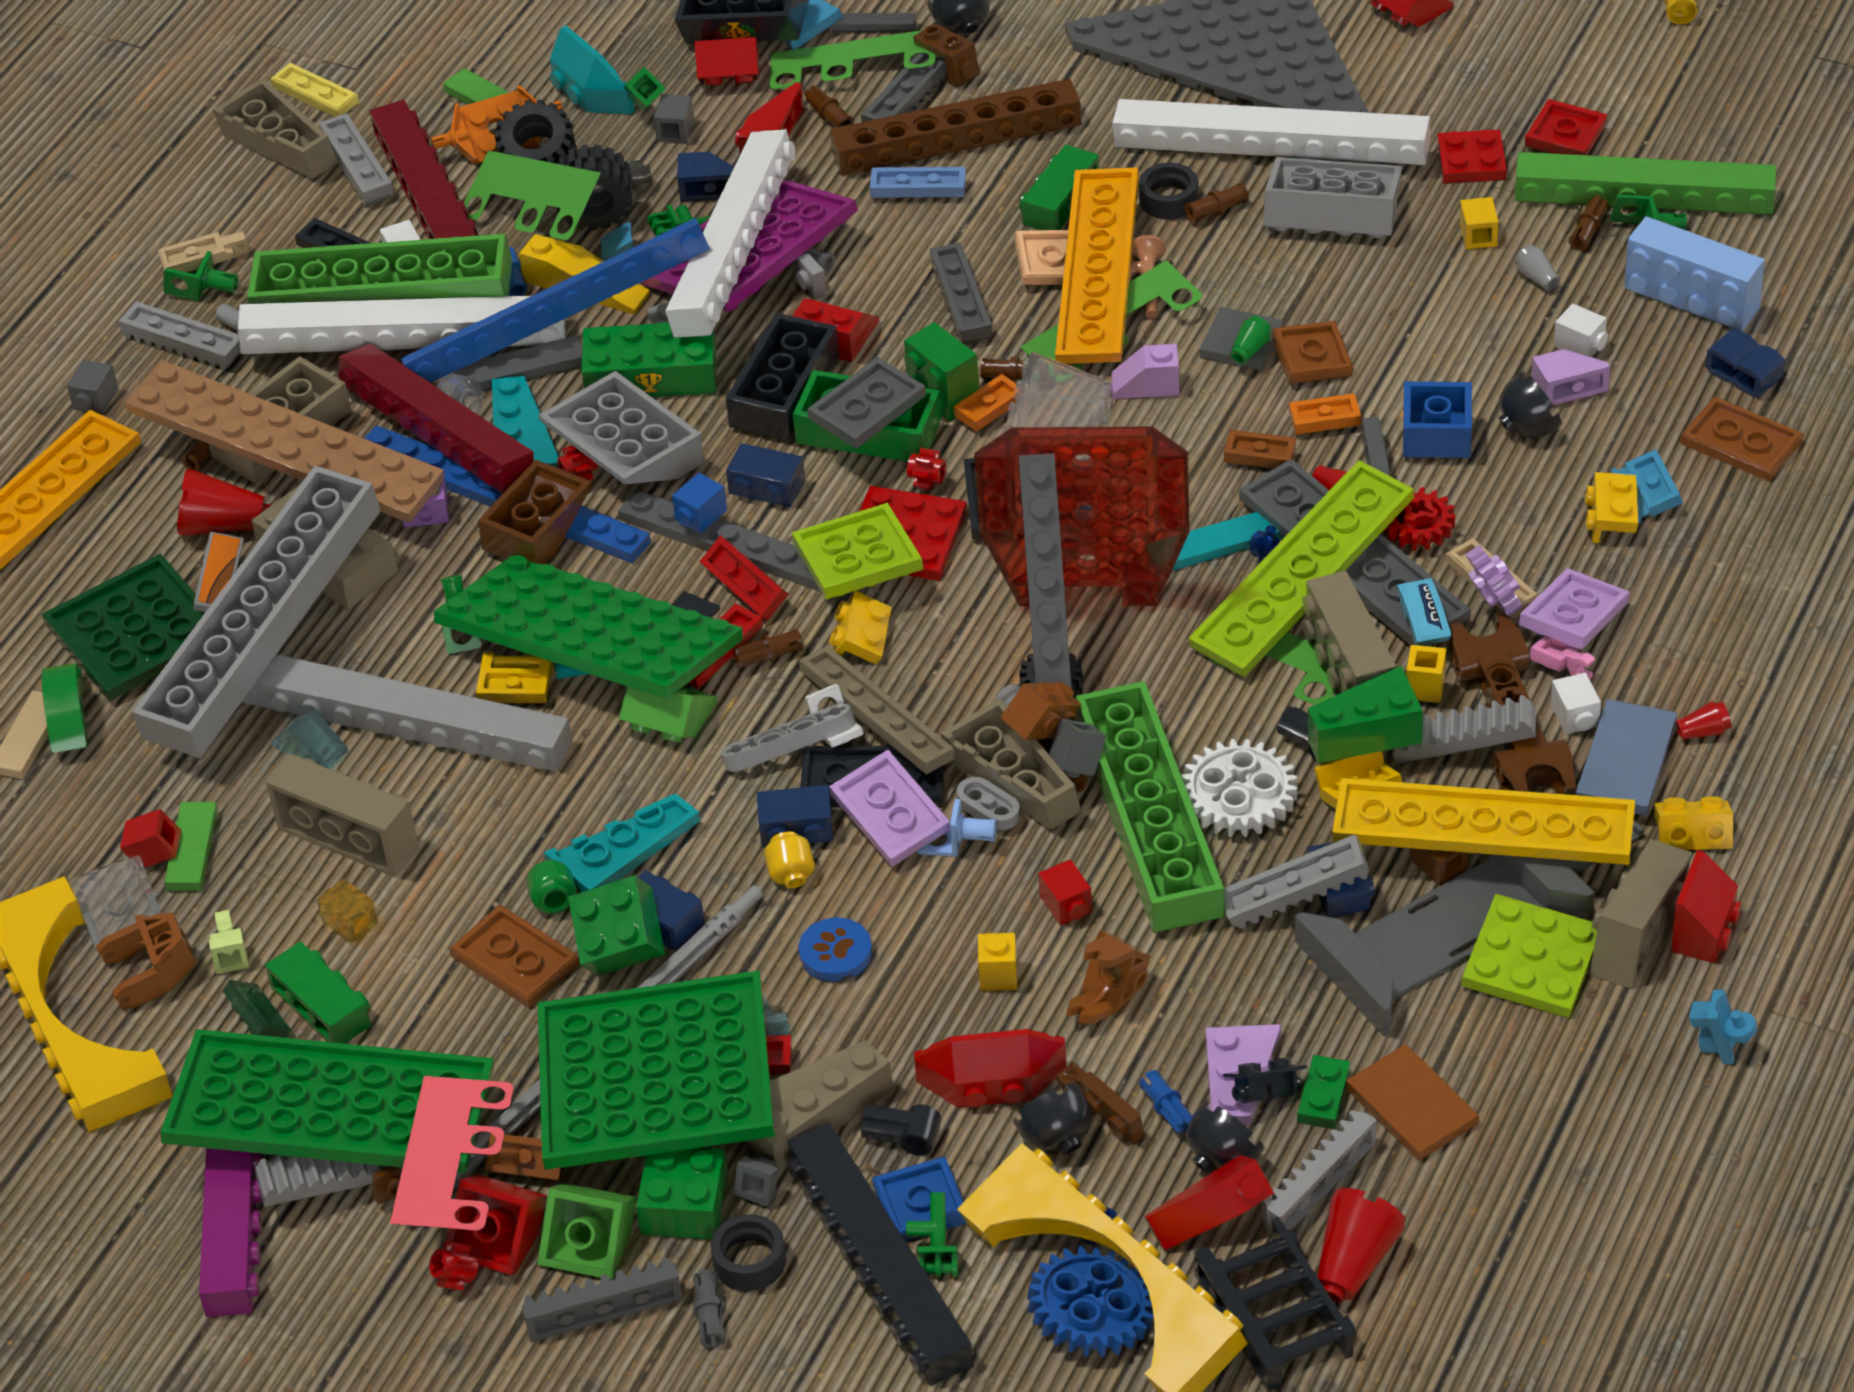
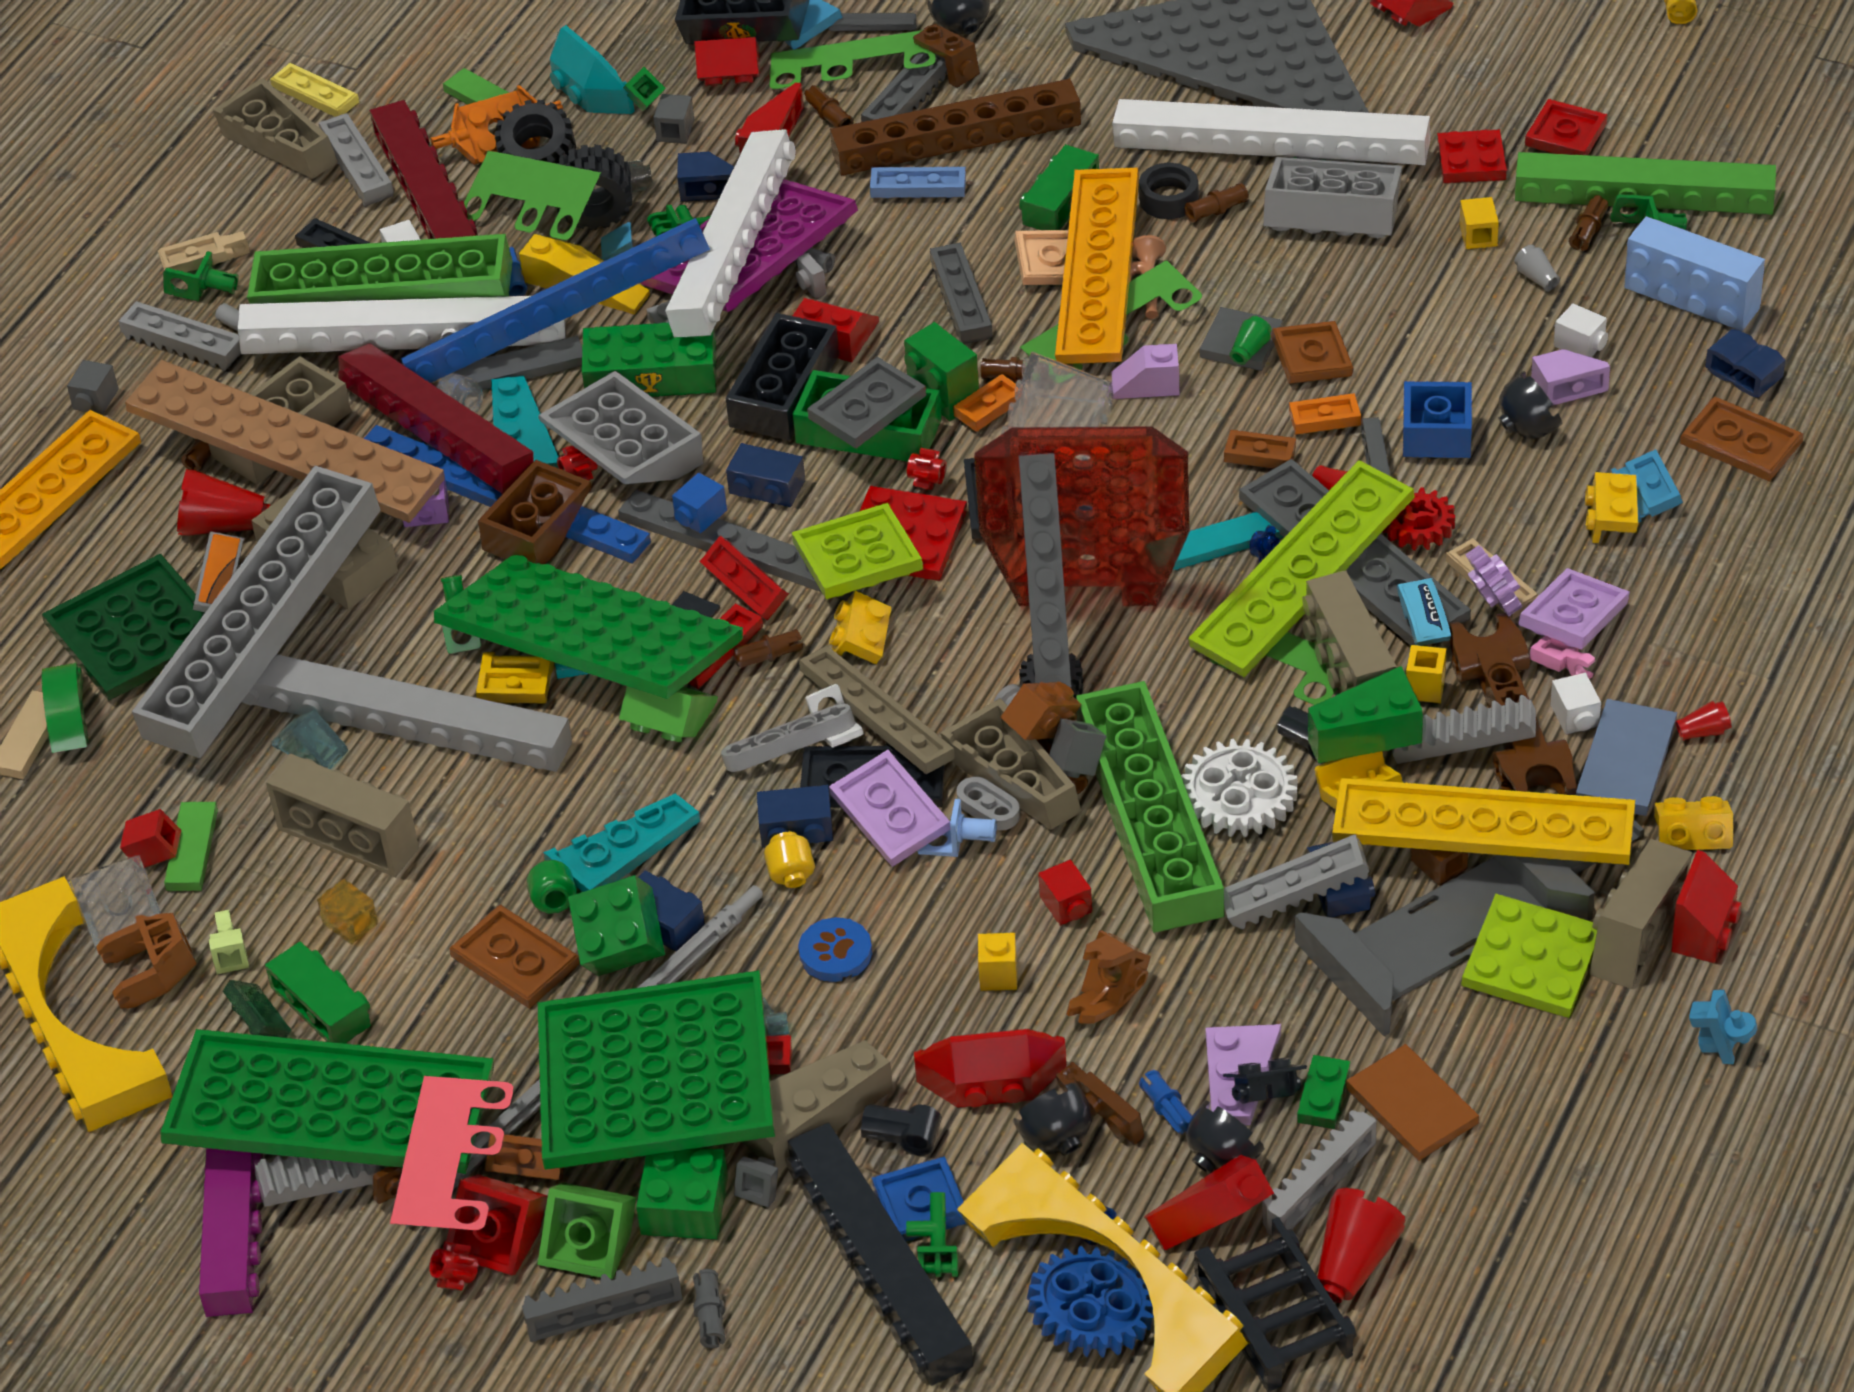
black tyre [710,1214,786,1291] -> none

